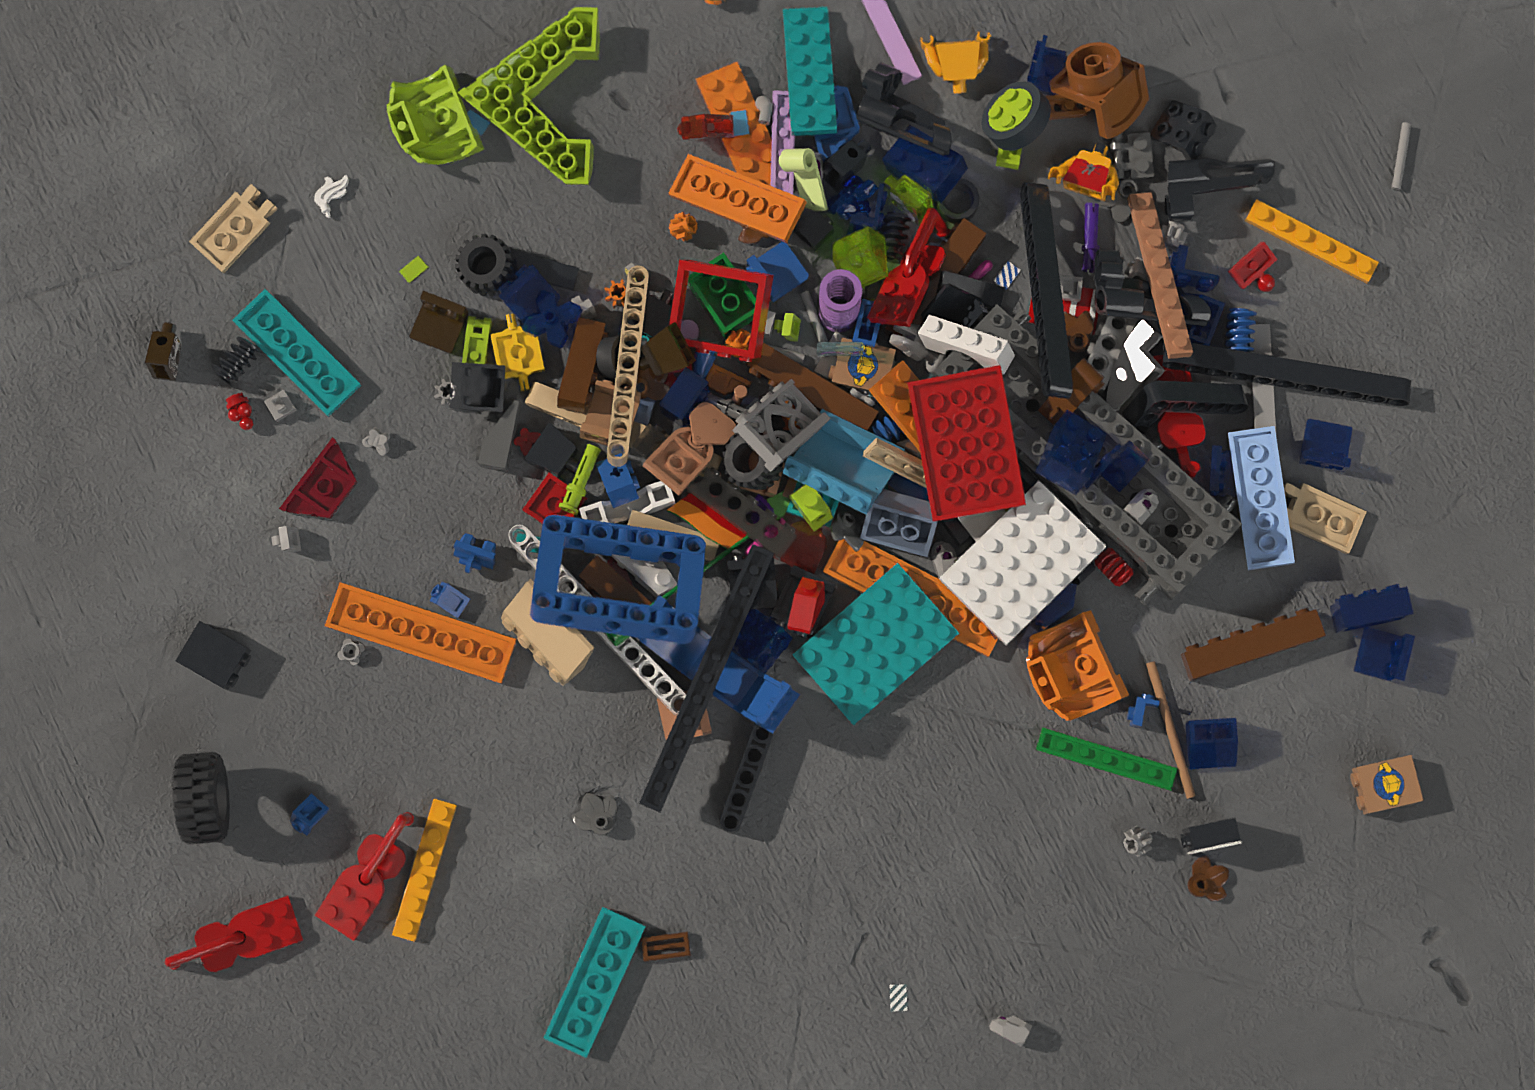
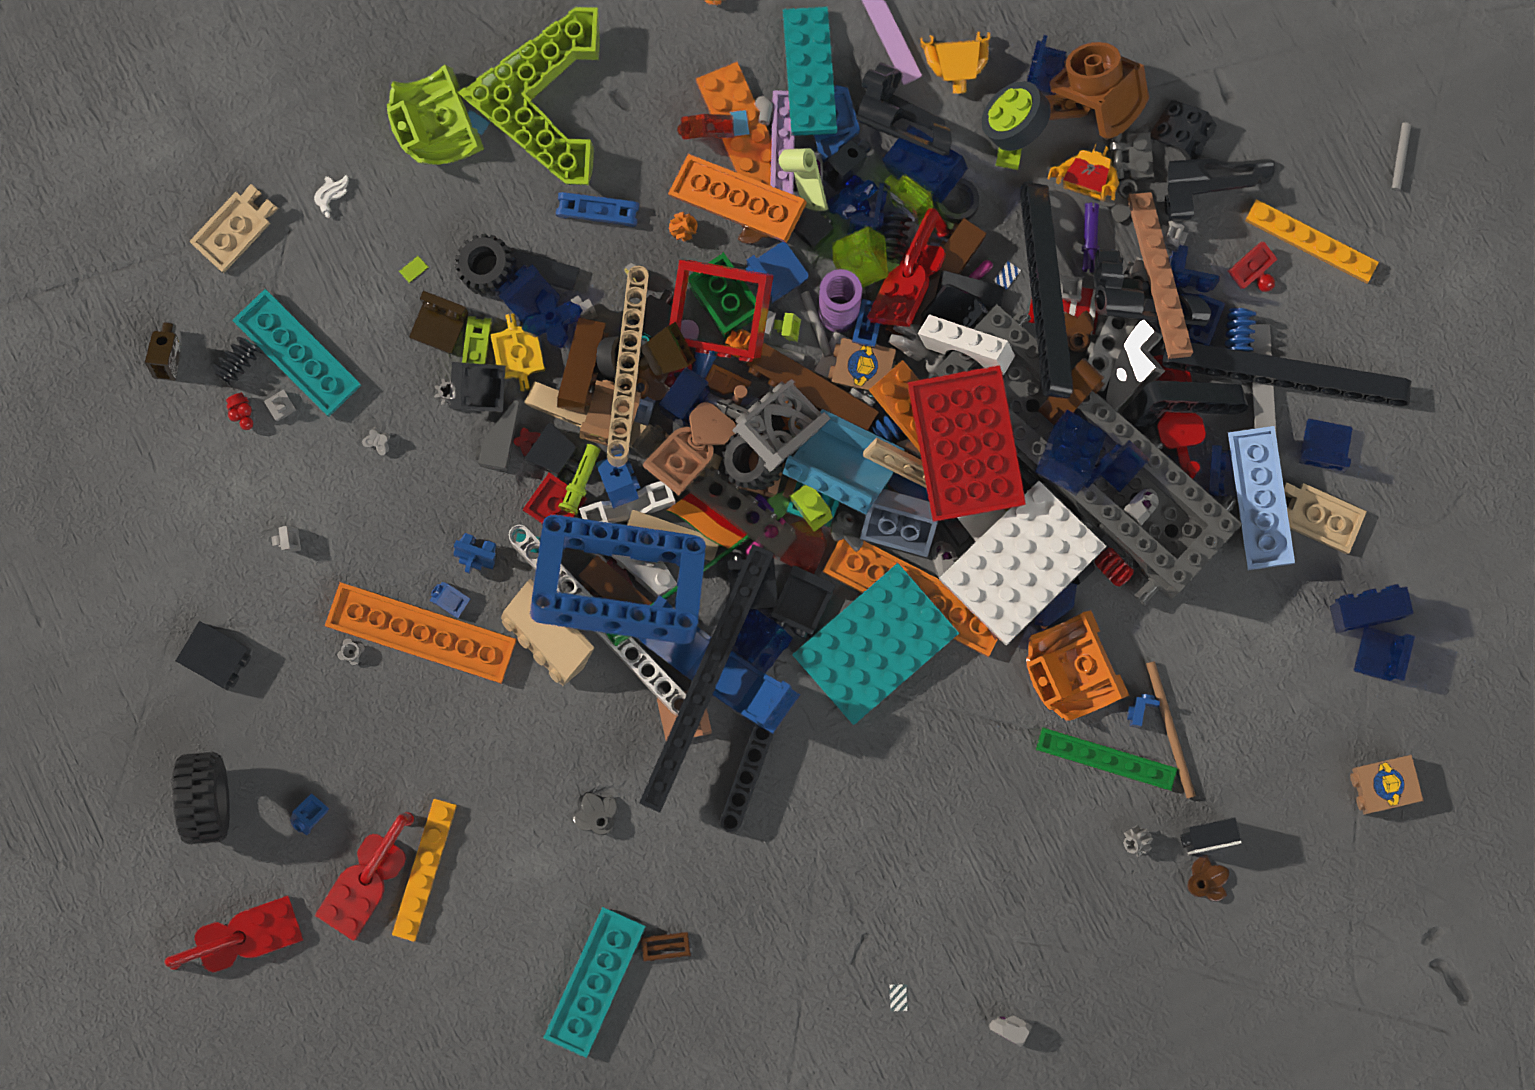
dark red wing [279,437,358,519] -> none
orange gear [605,280,632,309] -> none
red slope [788,577,825,634] -> none
clear light blue tile [817,342,864,356] -> none
reddish brown brick [1181,607,1326,681] -> none
clear blue slope [1185,718,1238,770] -> none
none -> blue plate [556,192,640,227]

